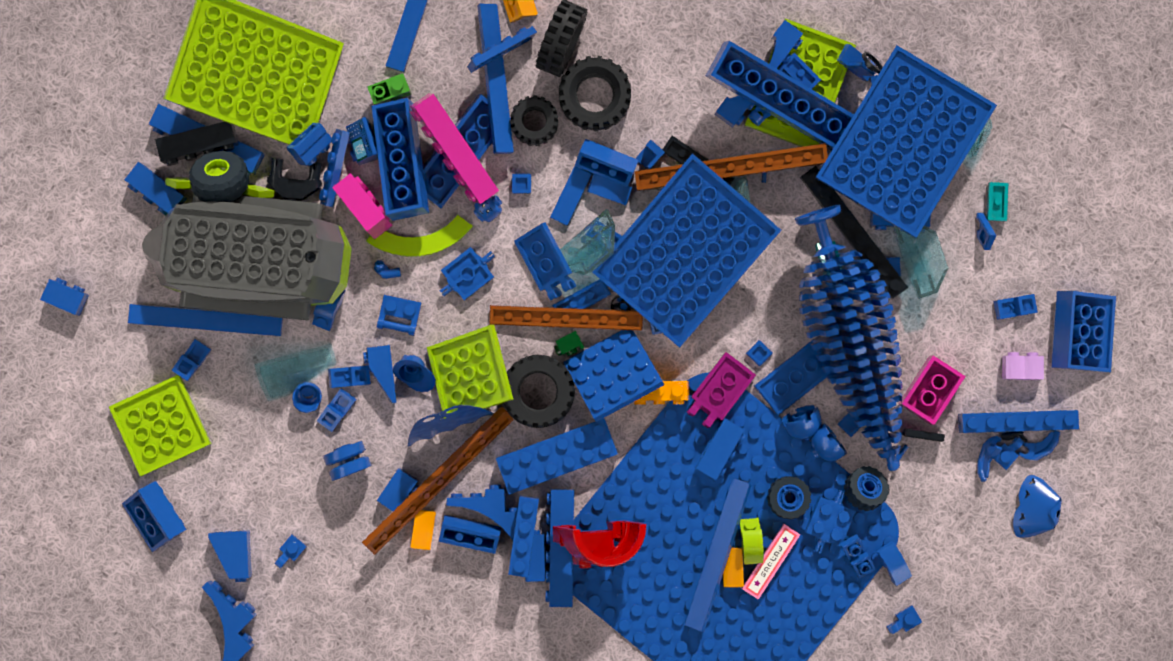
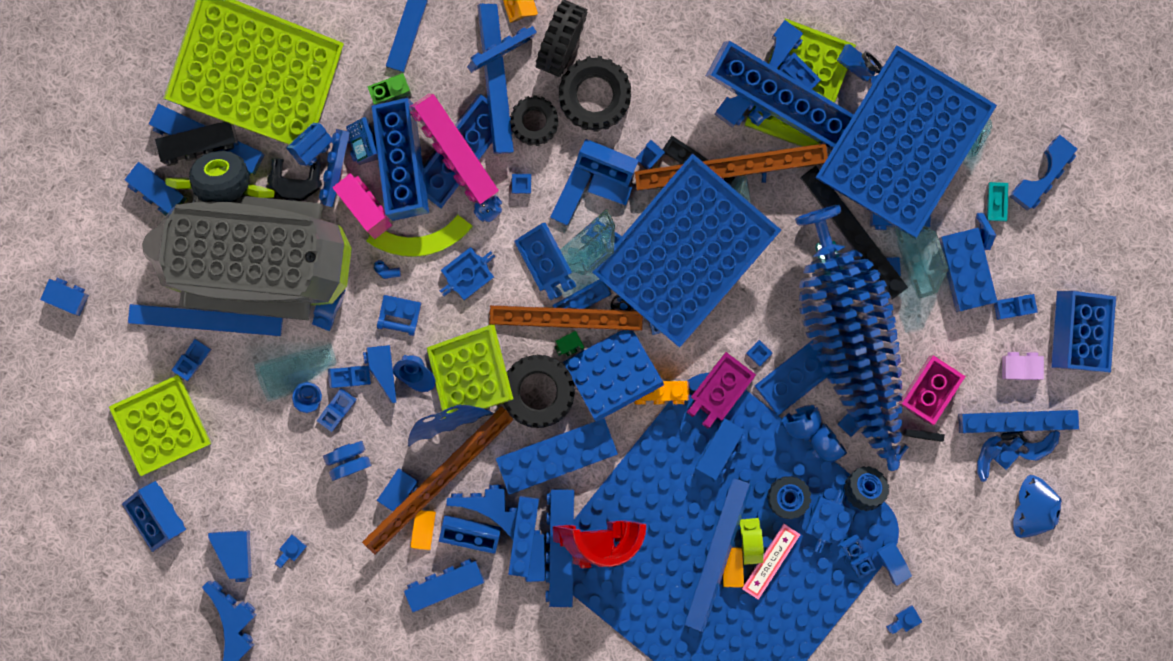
none -> blue brick [404,558,485,613]
none -> blue brick [938,227,998,312]
none -> blue arch [1009,135,1078,210]

